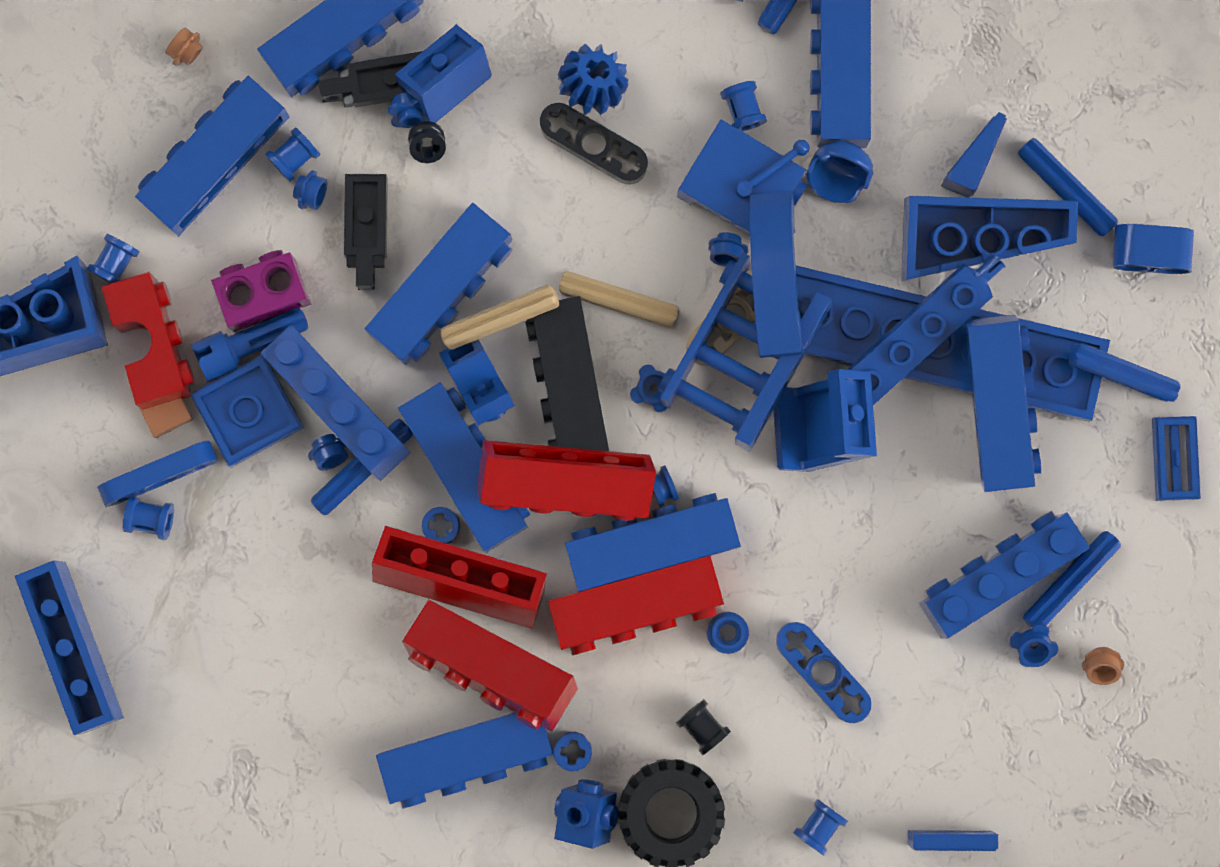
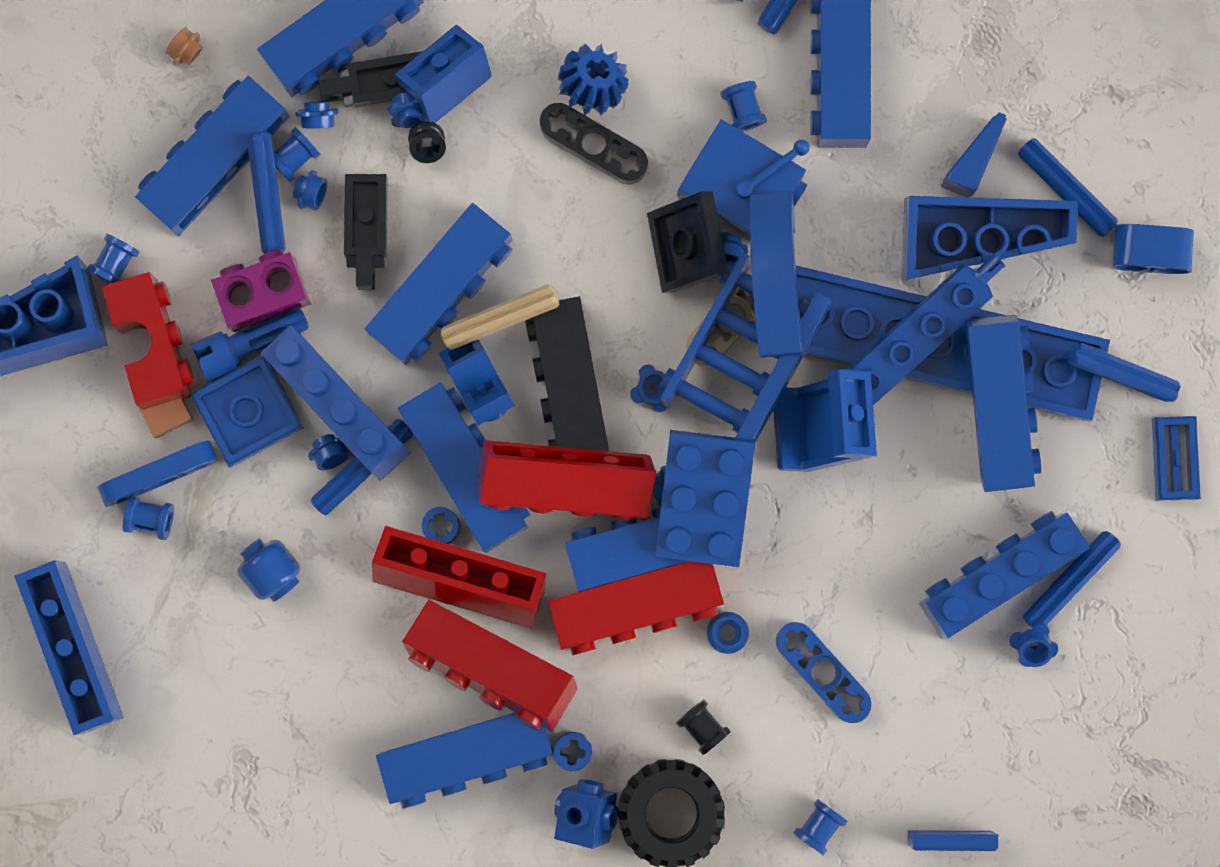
tan axle [559,271,679,328] -> none
blue hair [806,140,874,203] -> none
nougat plate [1082,647,1124,685] -> none
none -> blue head [237,538,300,602]
none -> blue axle [247,132,286,254]
none -> blue plate [295,101,339,129]
none -> black plate [647,191,728,293]
none -> blue plate [655,430,755,567]

